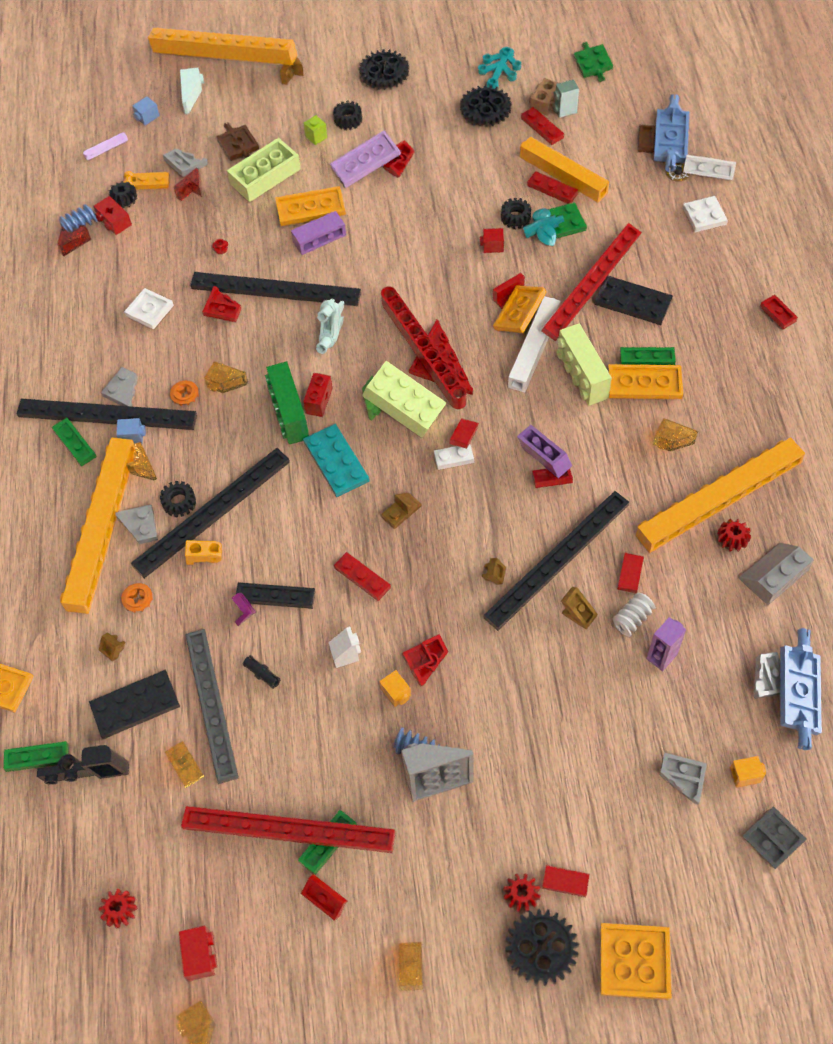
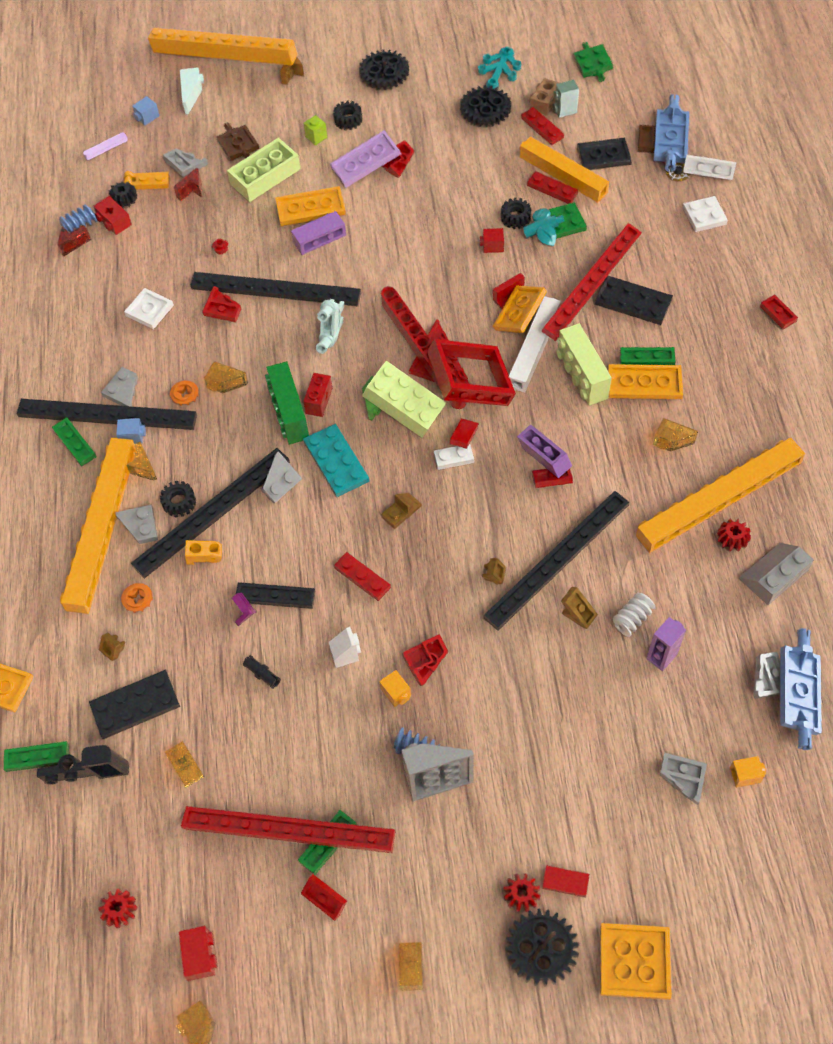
dark grey tile [185,629,239,784] -> none
red tile [617,553,644,594] -> none
dark grey slope [743,806,807,869] -> none
none -> light grey wing [261,452,302,503]
none -> red window [427,339,516,406]
none -> black tile [577,137,632,170]

